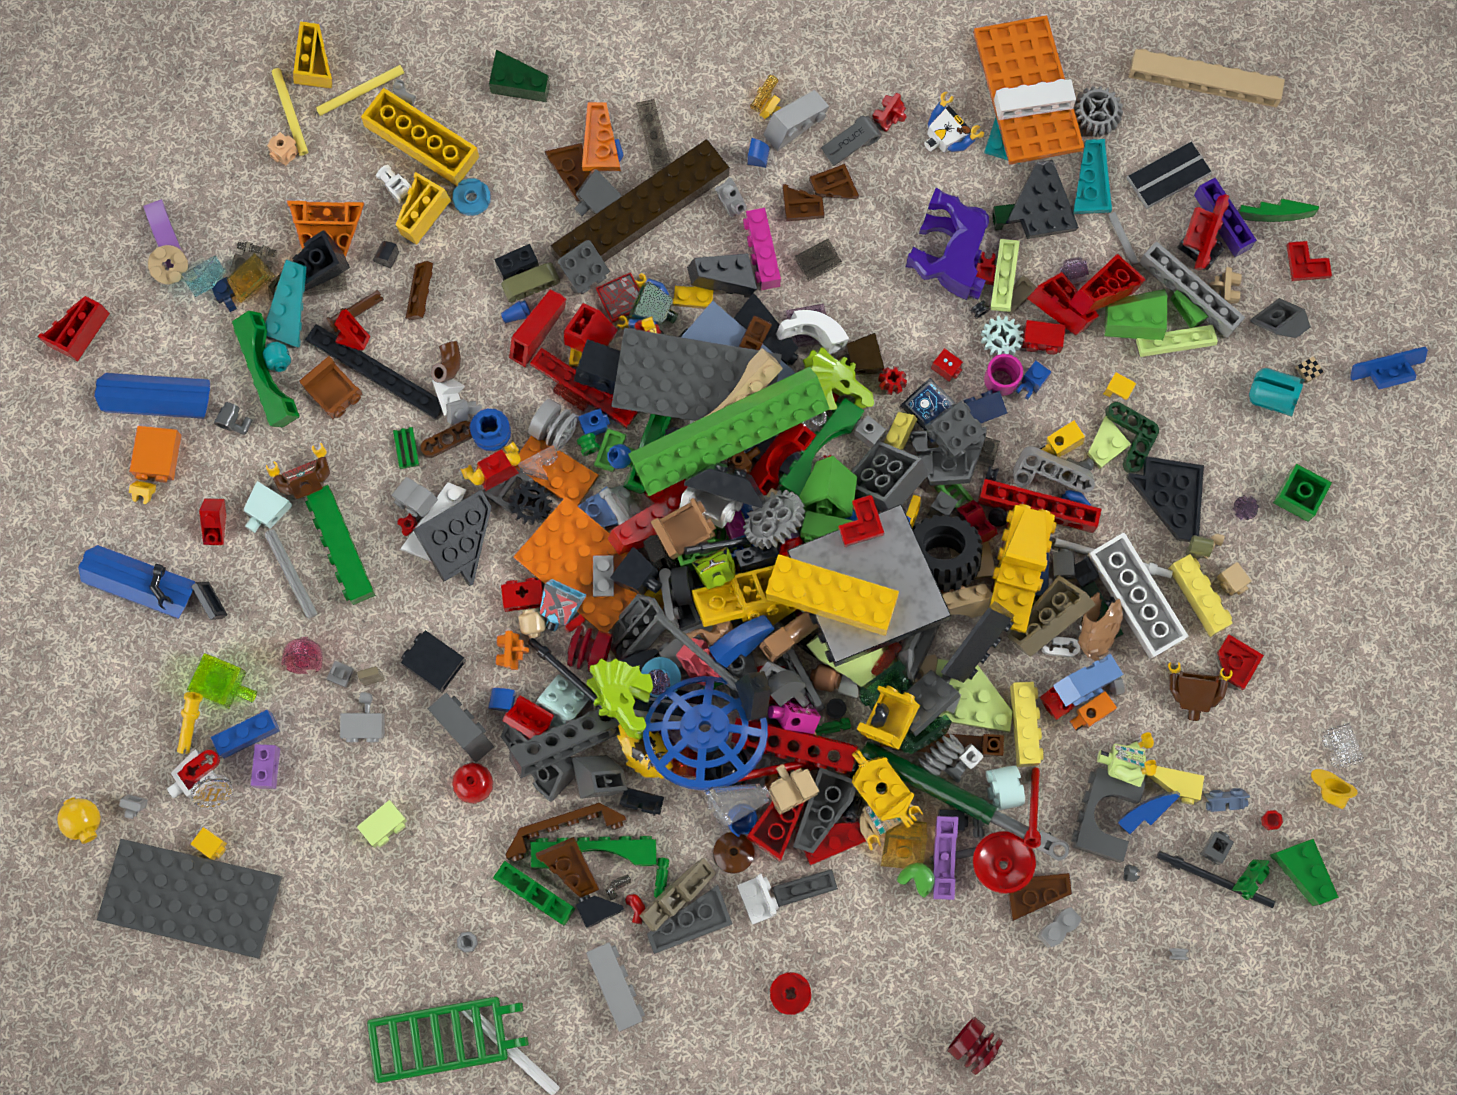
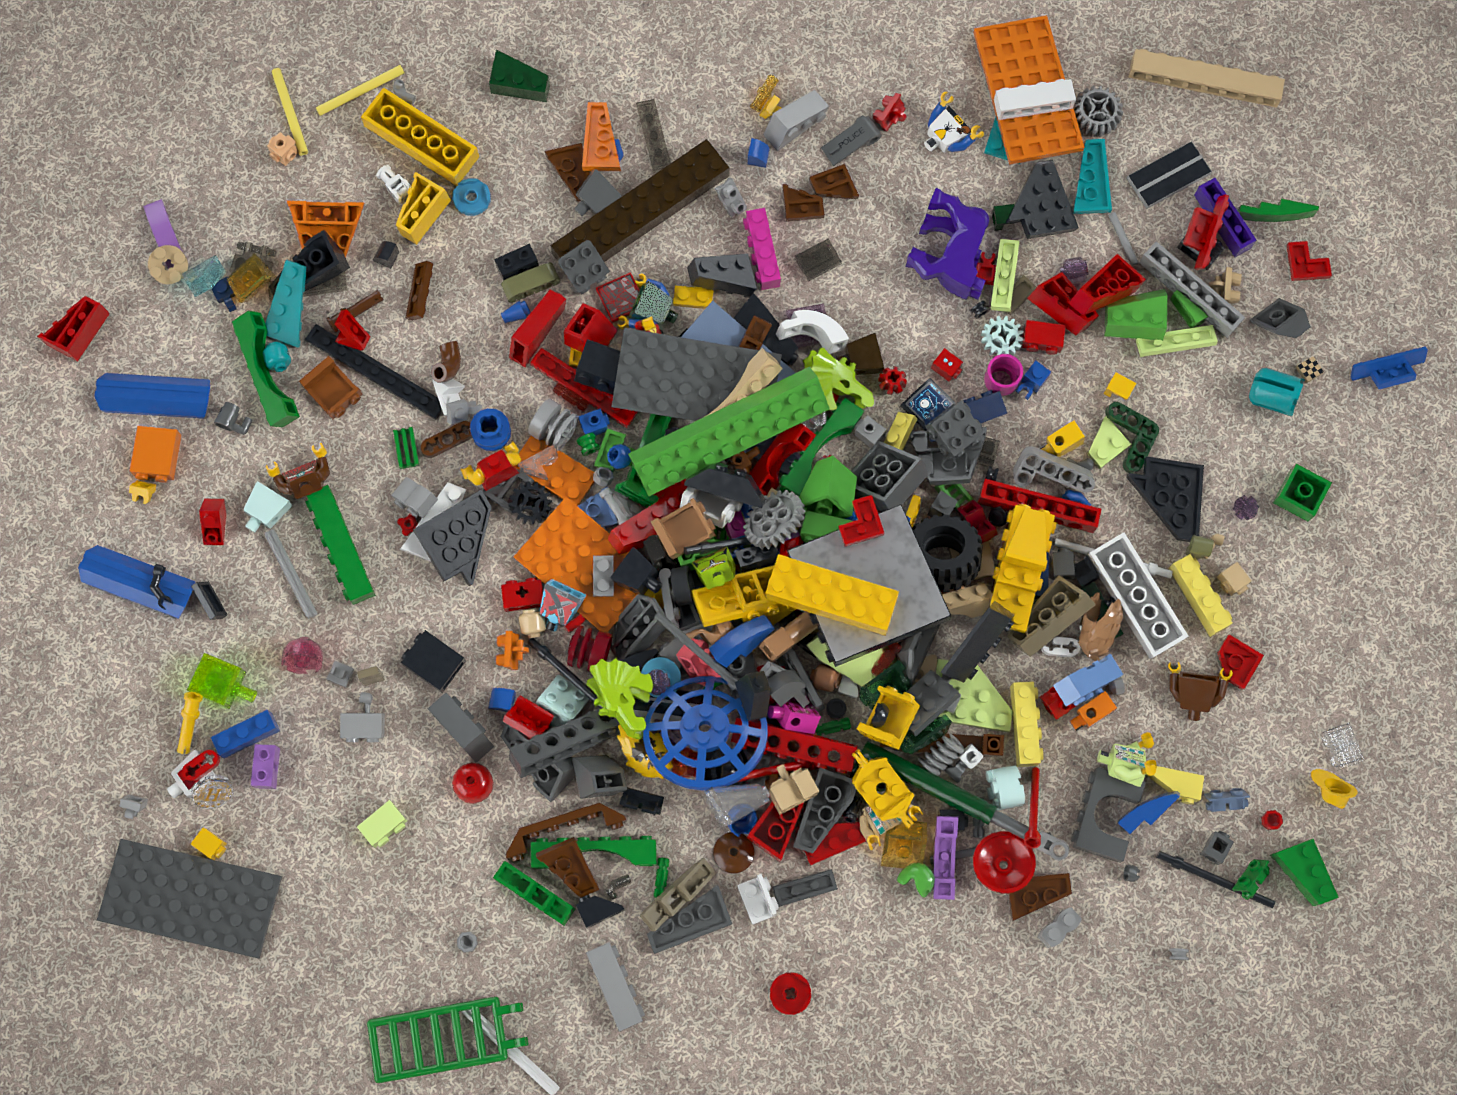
yellow brick [57,797,101,844] -> none
yellow wedge [293,21,332,88] -> none
red arm [625,894,645,925] -> none
dark red wheel [947,1017,1003,1075] -> none
none -> light grey tile [593,467,613,487]
none -> green tile [614,480,659,508]

